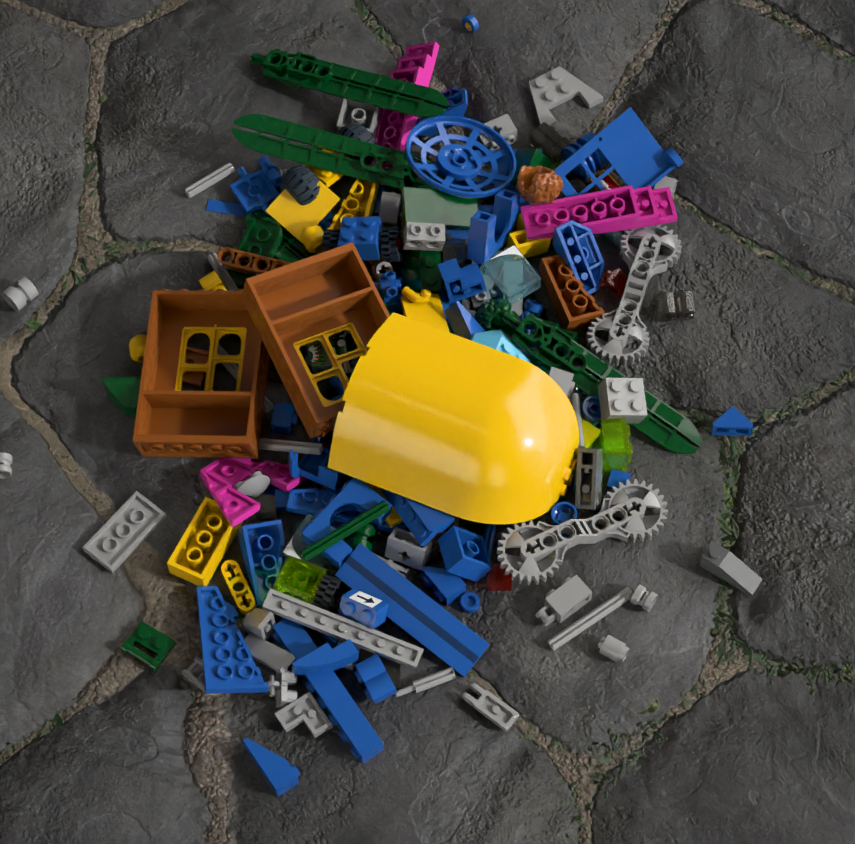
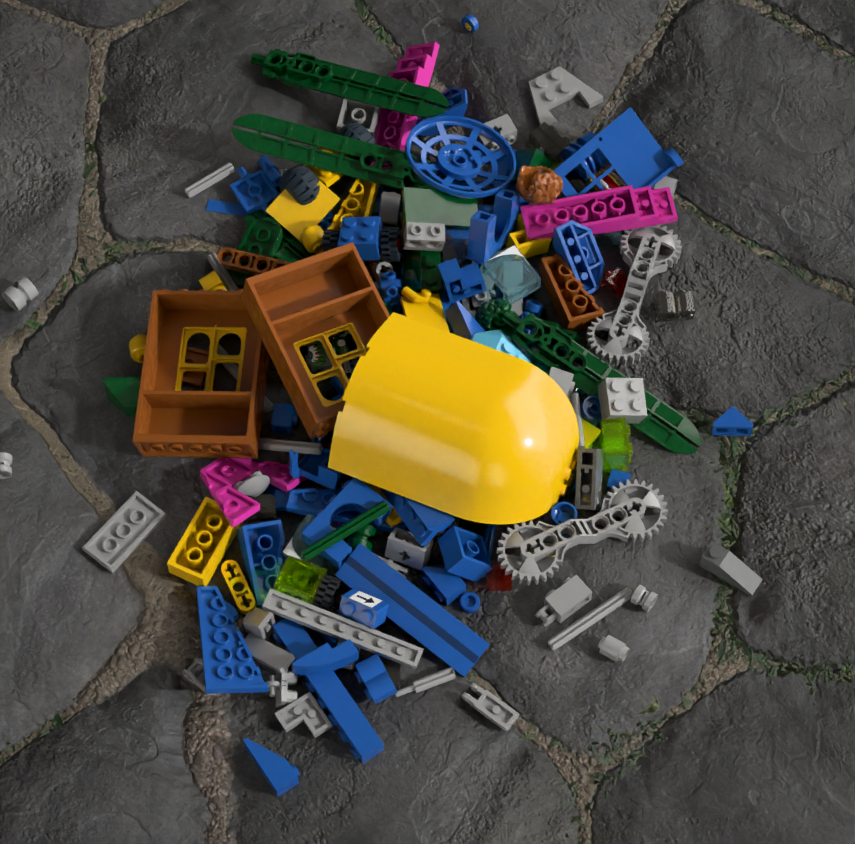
dark green plate [121,621,176,672] -> none

